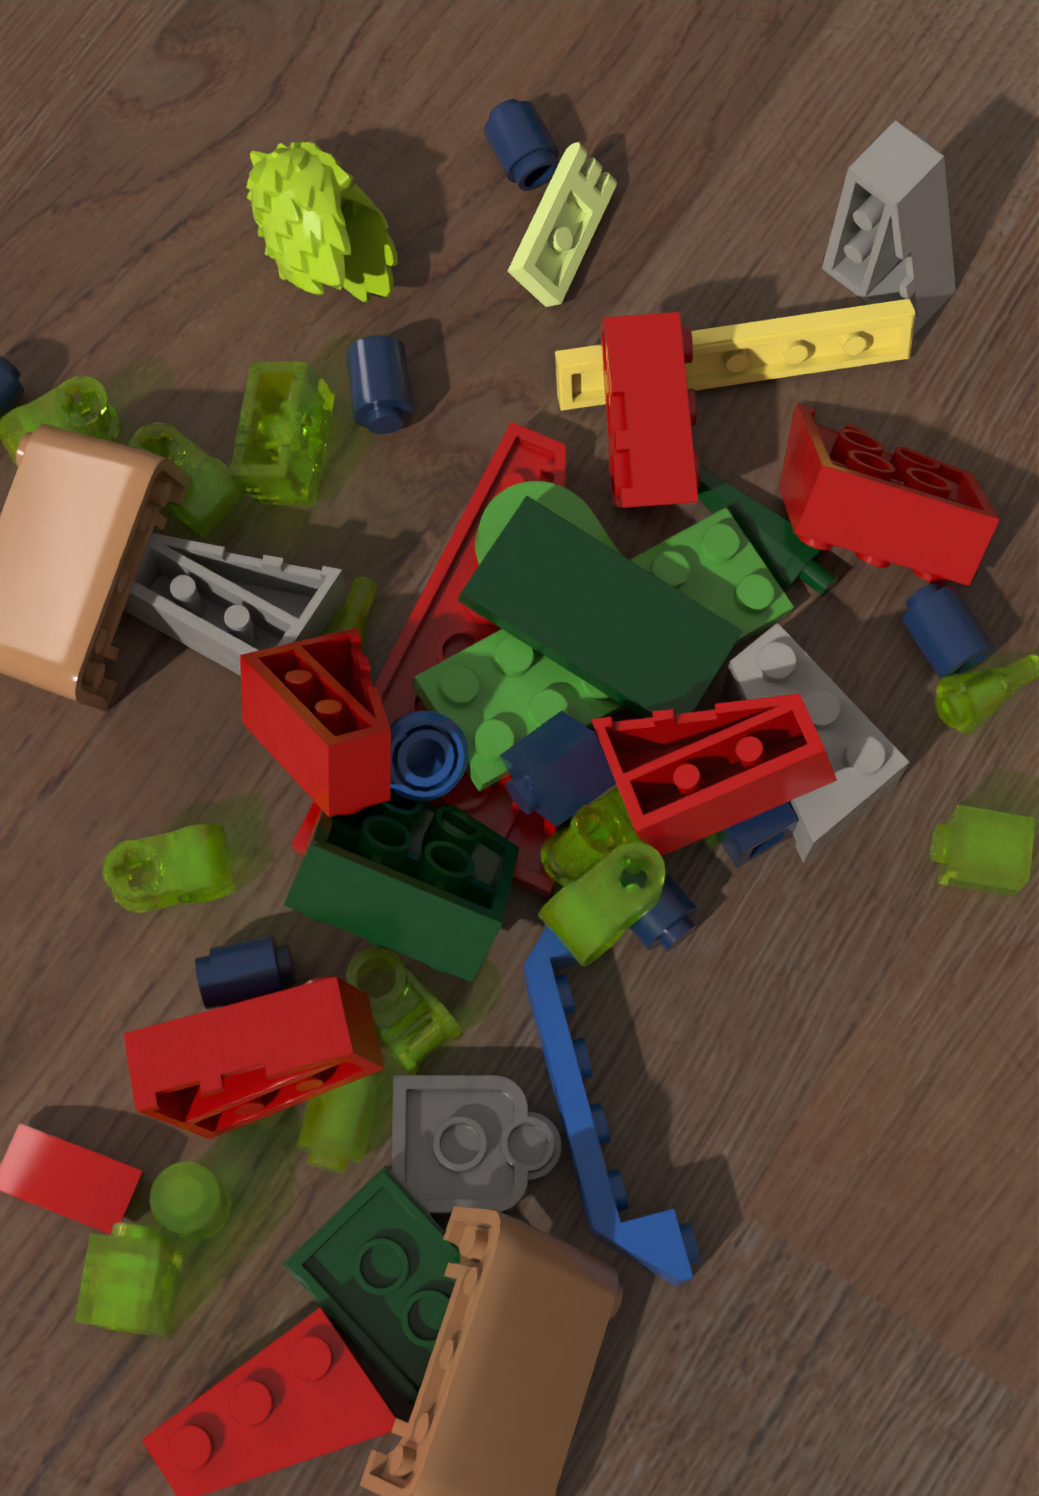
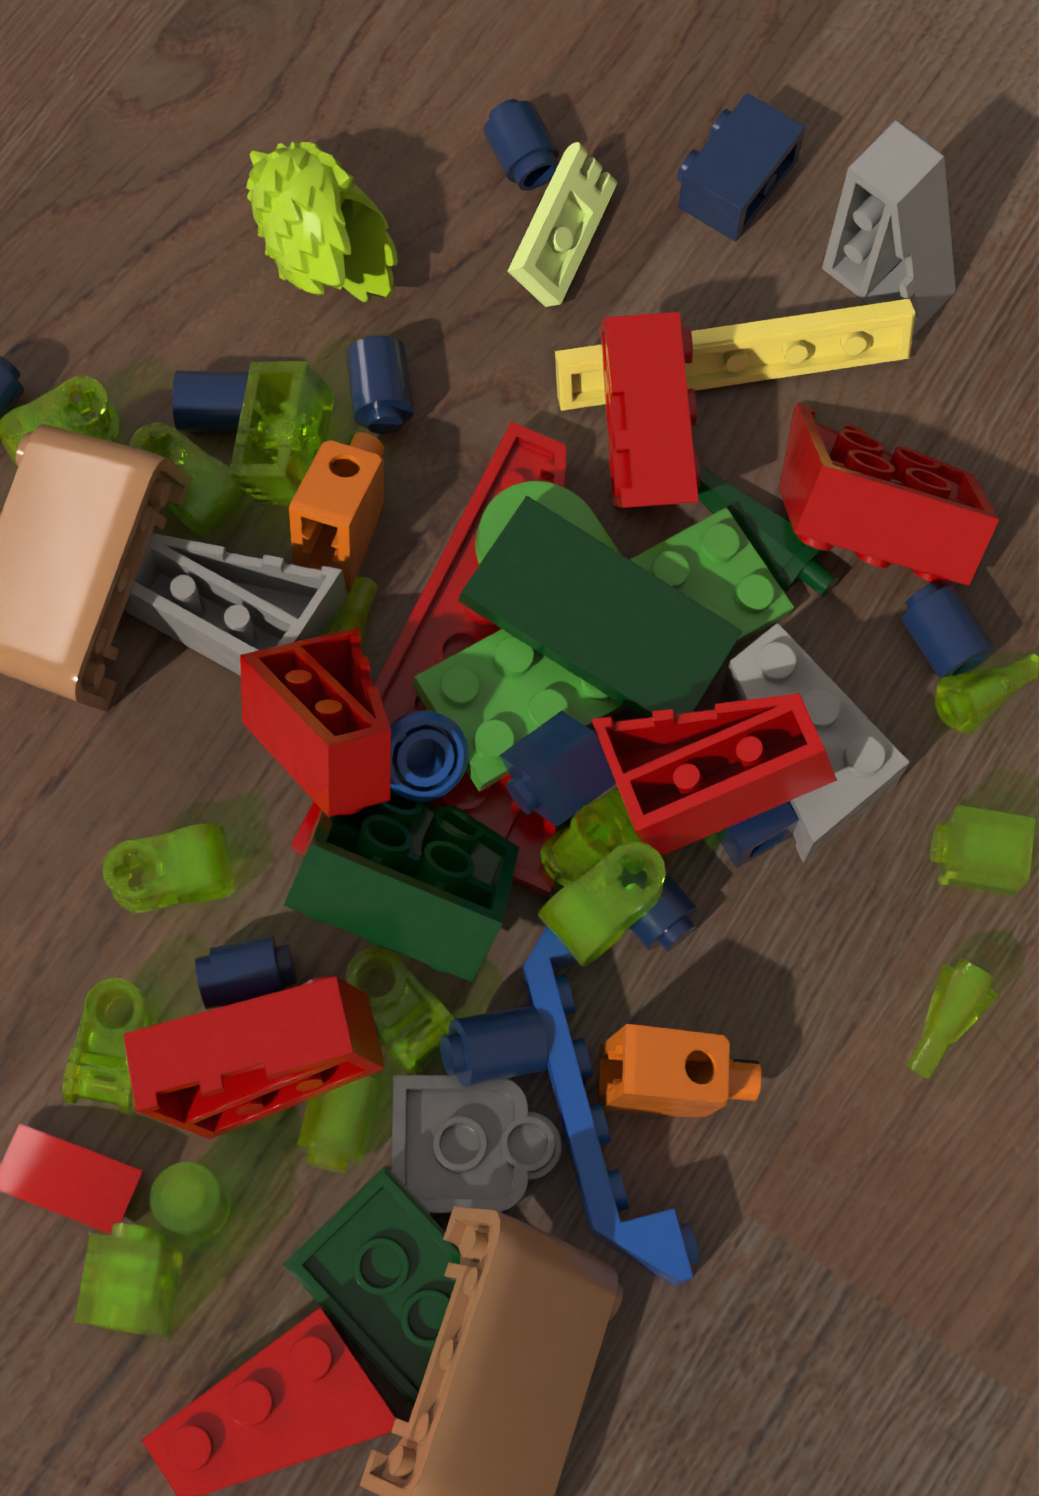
none -> clear neon green piece [62,978,155,1114]
none -> dark blue brick [172,370,264,433]
none -> orange torso [289,432,385,591]
none -> dark blue brick [440,1005,548,1087]
none -> orange torso [597,1024,761,1117]
none -> dark blue brick [677,93,805,242]
none -> clear neon green cone [905,959,1000,1080]

